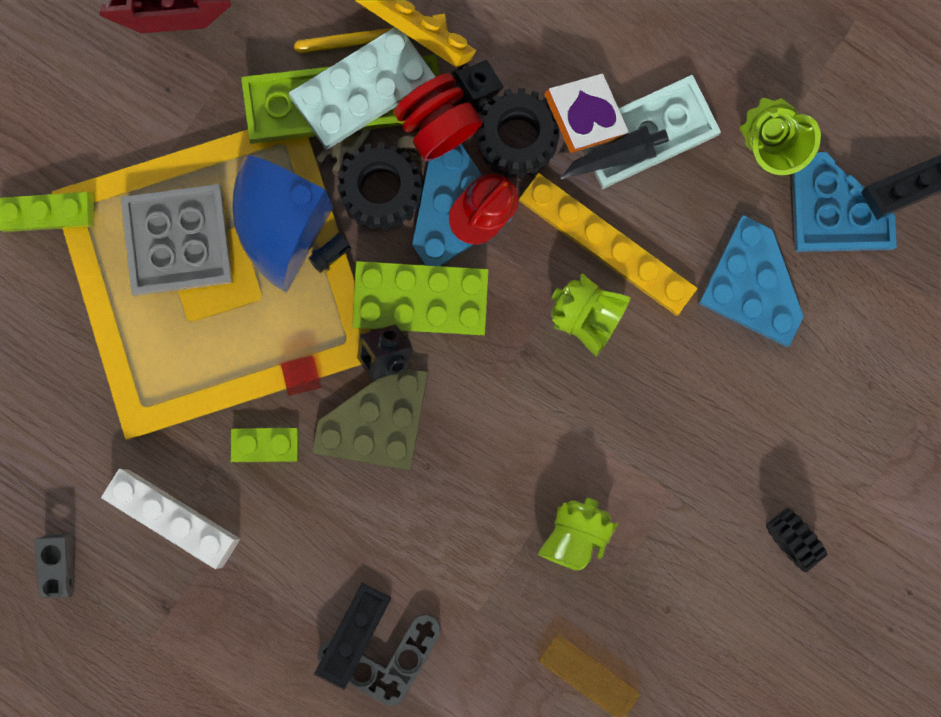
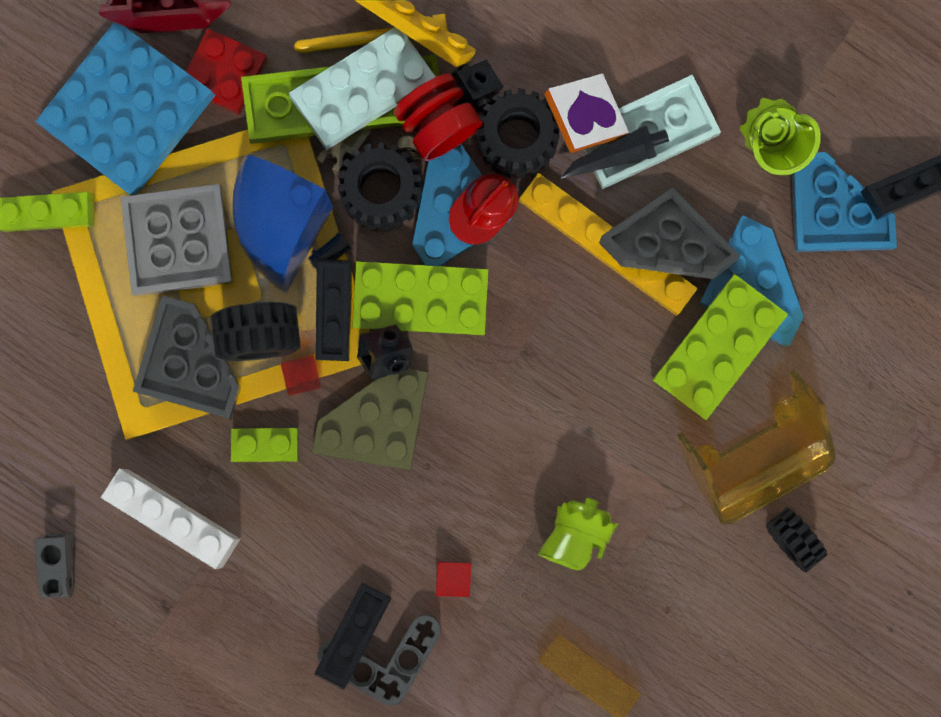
lime hat [551,273,631,357] -> none
none -> dark azure plate [35,22,216,196]
none -> dark grey plate [133,295,241,419]
none -> red plate [186,28,268,115]
none -> black tyre [211,302,301,361]
none -> black tile [315,259,352,361]
none -> red slope [436,561,472,597]
none -> dark grey plate [599,188,740,279]
none -> lime plate [652,274,788,420]
none -> clear yellow windscreen [677,370,836,524]

